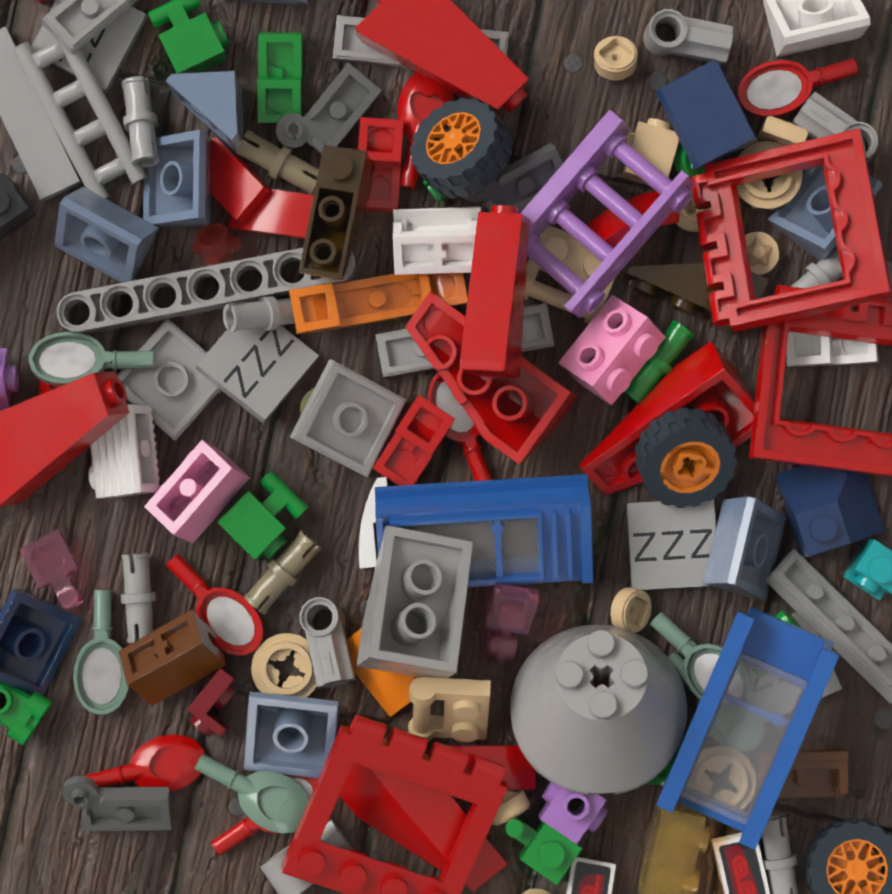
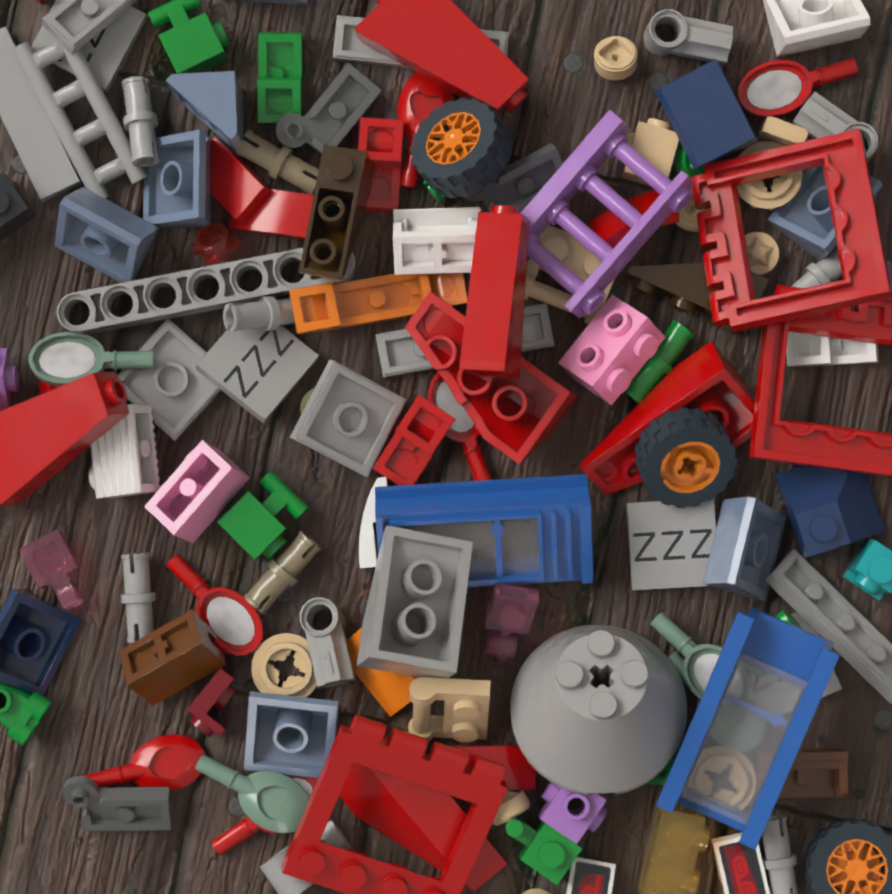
piece [73,590,129,715] -> none
tan tile [610,587,652,633] -> none

